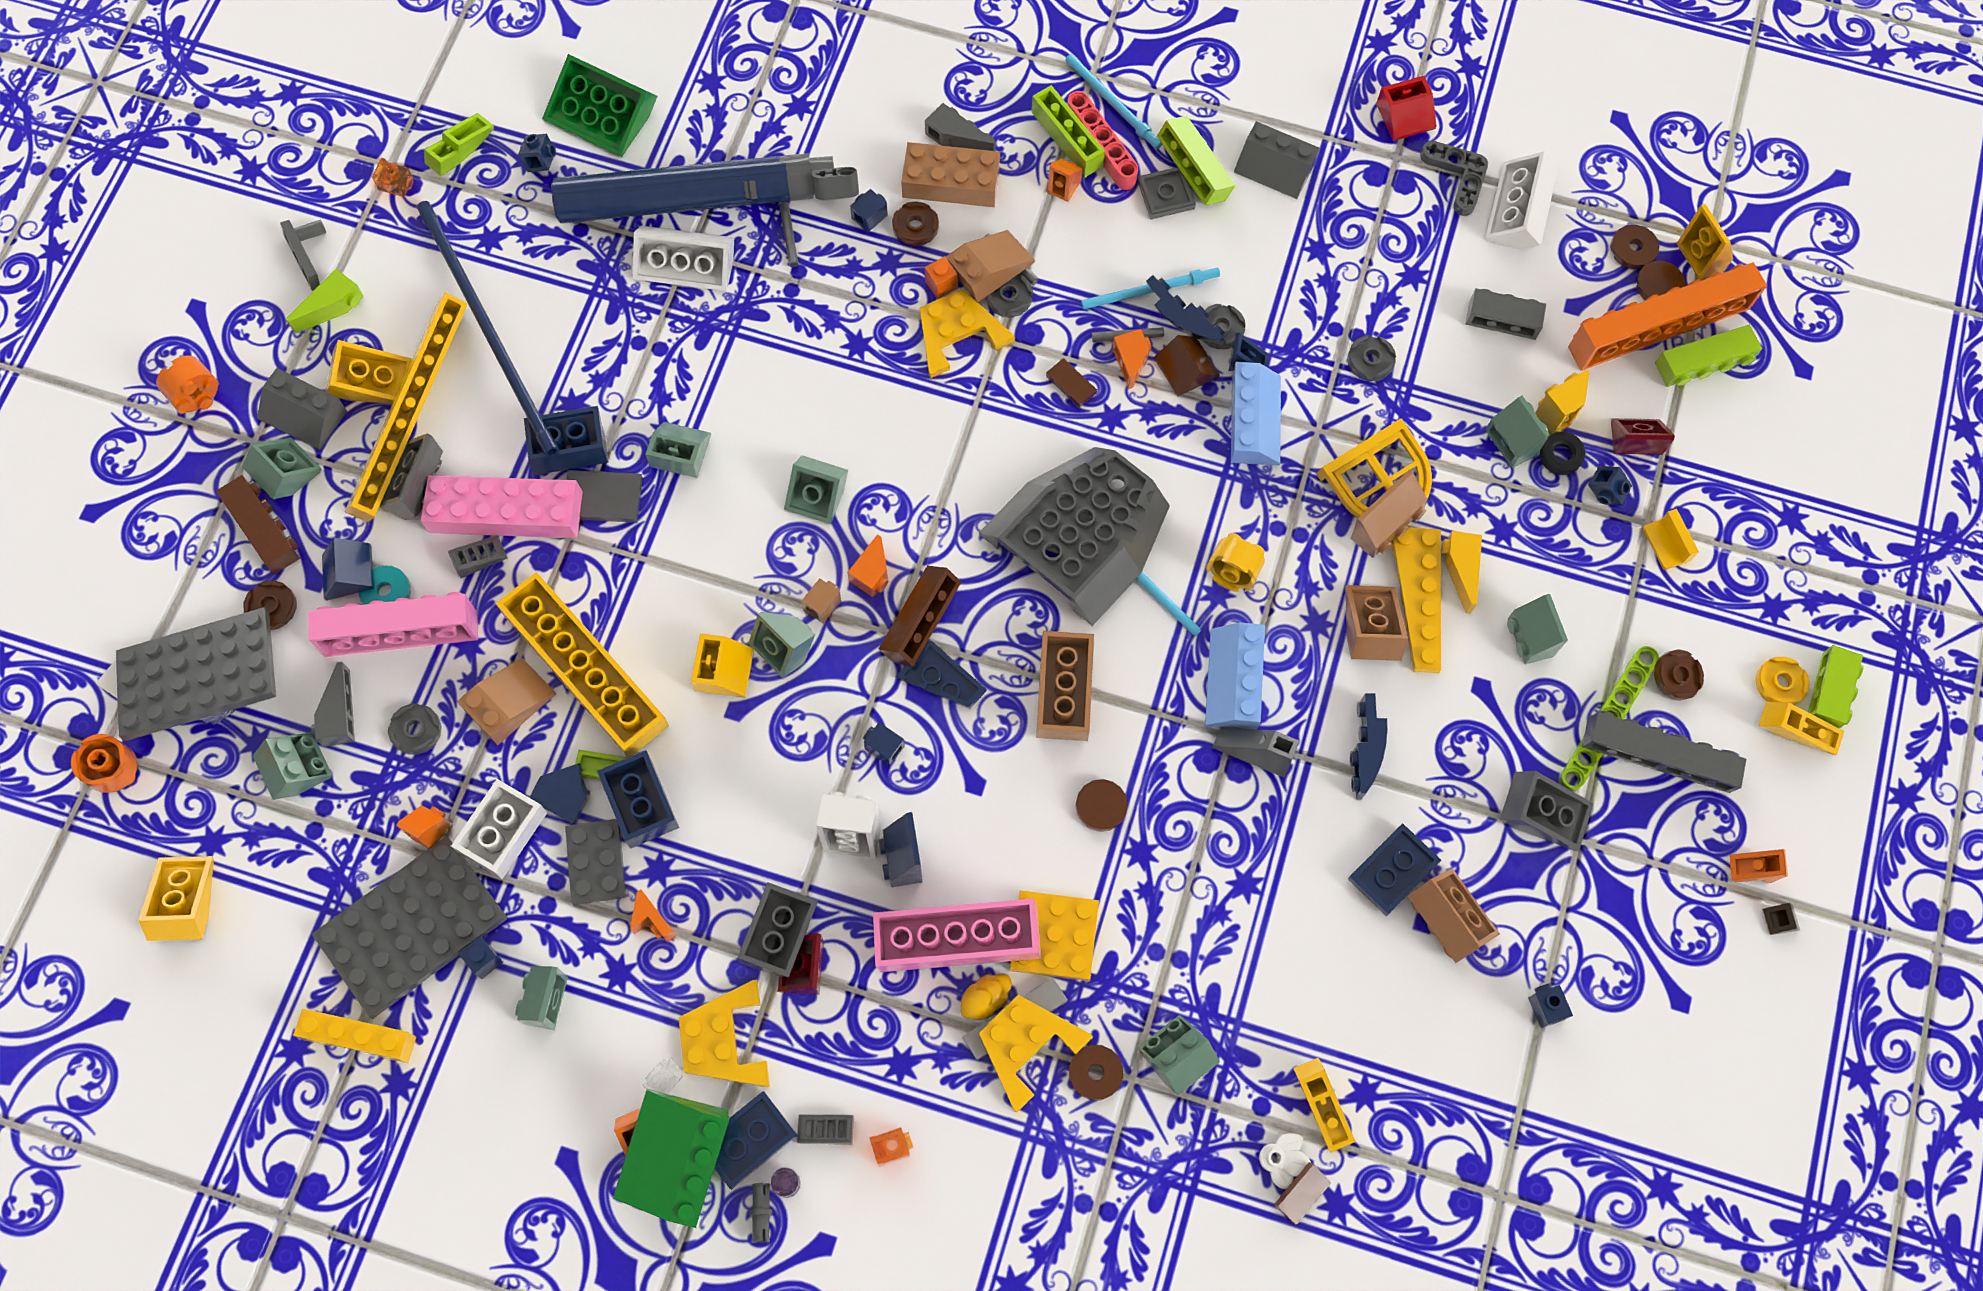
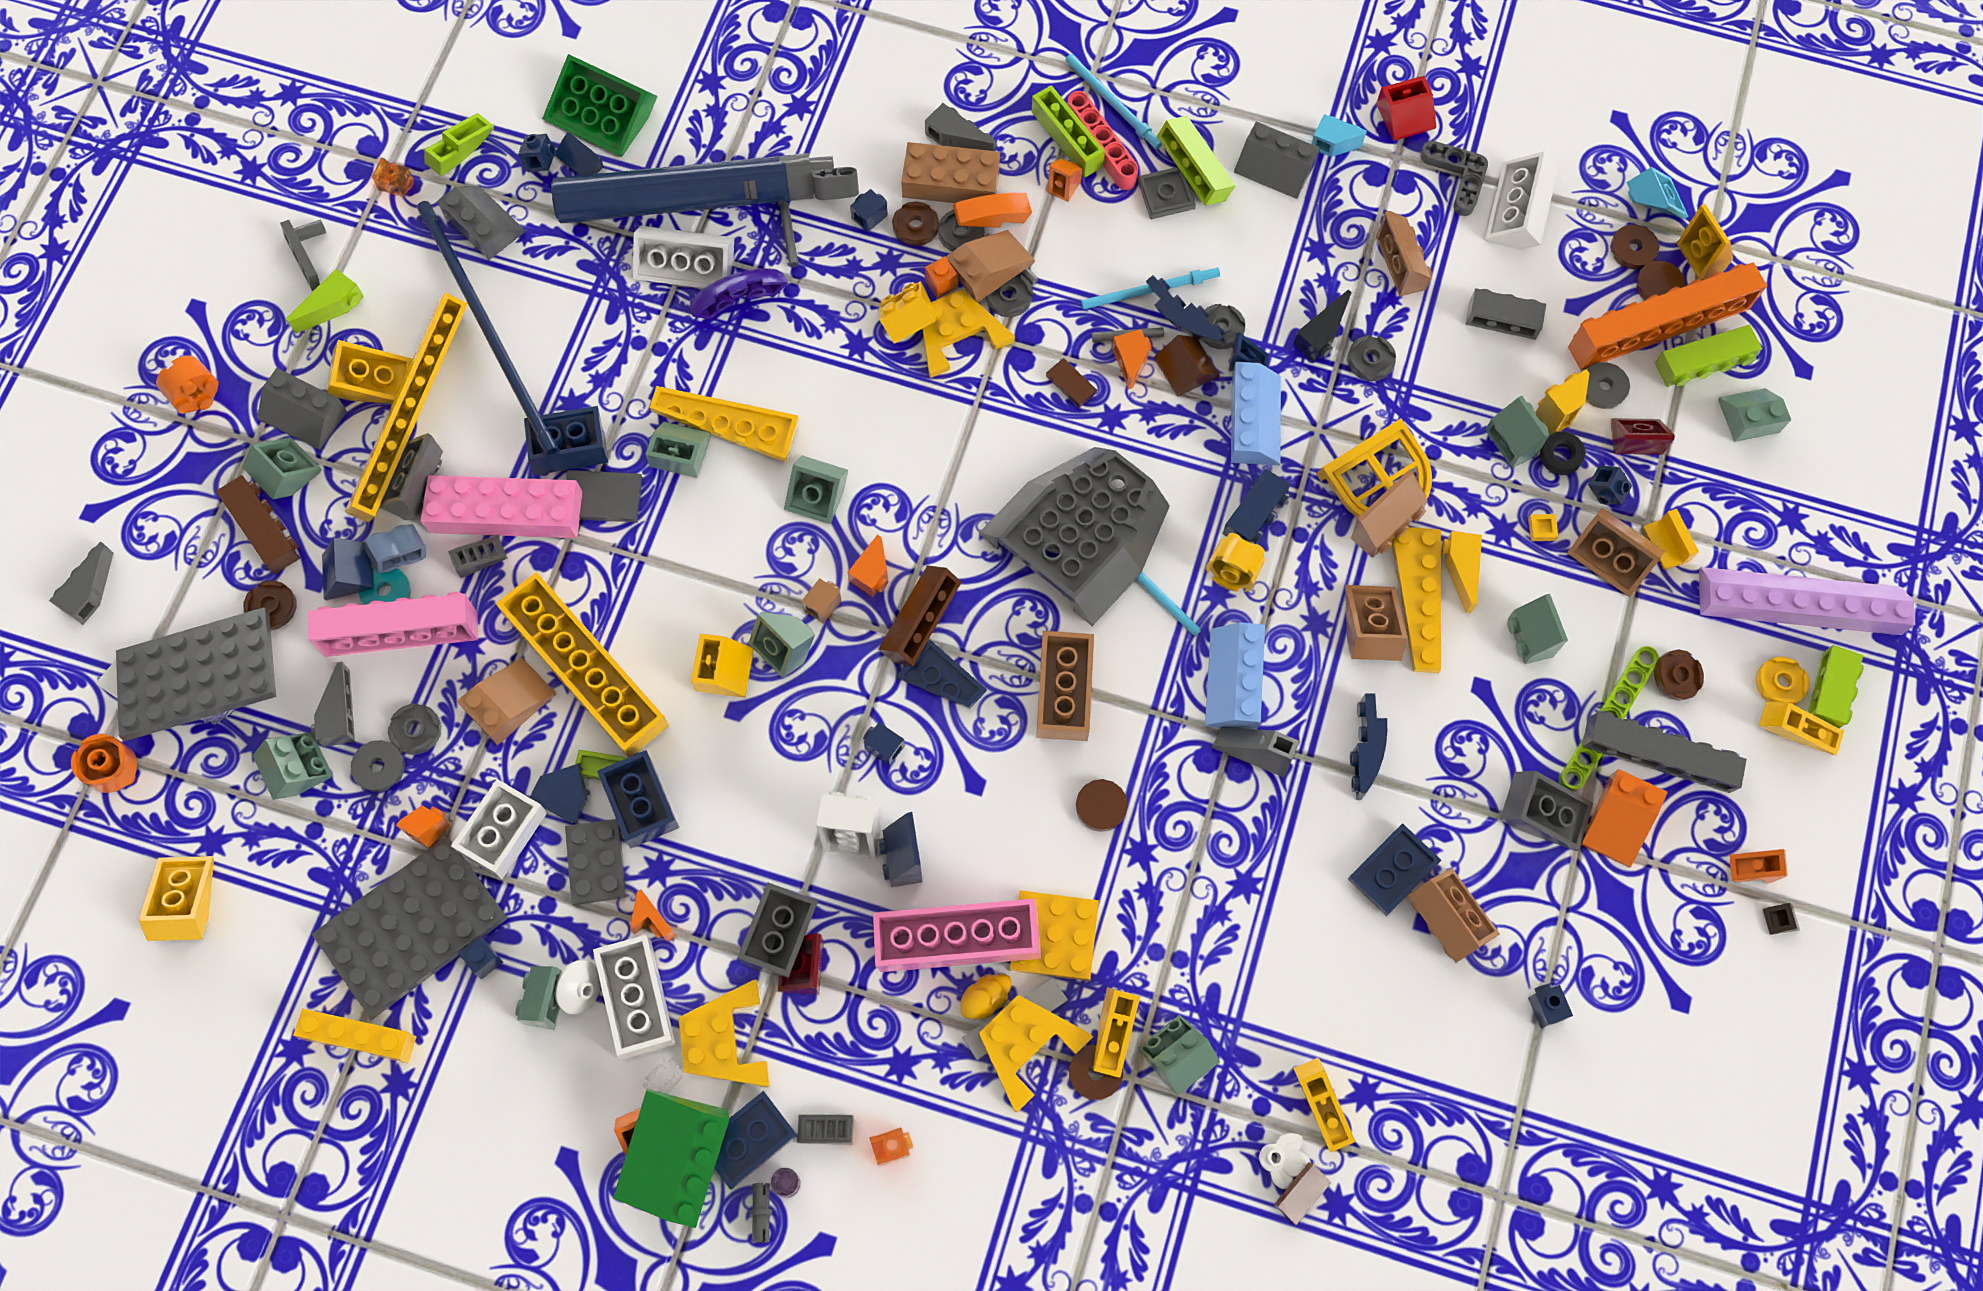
none -> dark grey slope [49,541,114,625]
none -> dark grey tile [351,740,405,792]
none -> sand blue brick [365,524,426,573]
none -> dark grey slope [437,186,525,260]
none -> dark blue slope [555,132,604,175]
none -> white dish [555,960,601,1014]
none -> white brick [593,935,676,1060]
none -> yellow wing [650,386,799,462]
none -> dark purple brick [690,268,788,319]
none -> yellow slope [879,281,936,344]
none -> dark grey tile [938,209,985,252]
none -> orange slope [953,193,1032,228]
none -> yellow slope [1093,987,1140,1078]
none -> dark blue brick [1222,469,1291,544]
none -> black slope [1294,289,1352,362]
none -> medium azure slope [1311,114,1367,157]
none -> medium nougat slope [1376,211,1432,297]
none -> yellow plate [1528,514,1558,541]
none -> medium nougat slope [1567,508,1665,597]
none -> orange slope [1581,769,1667,868]
none -> dark grey tile [1586,362,1630,409]
none -> medium azure slope [1626,167,1688,219]
none -> lavender slope [1699,567,1915,635]
none -> sand green slope [1718,388,1791,442]

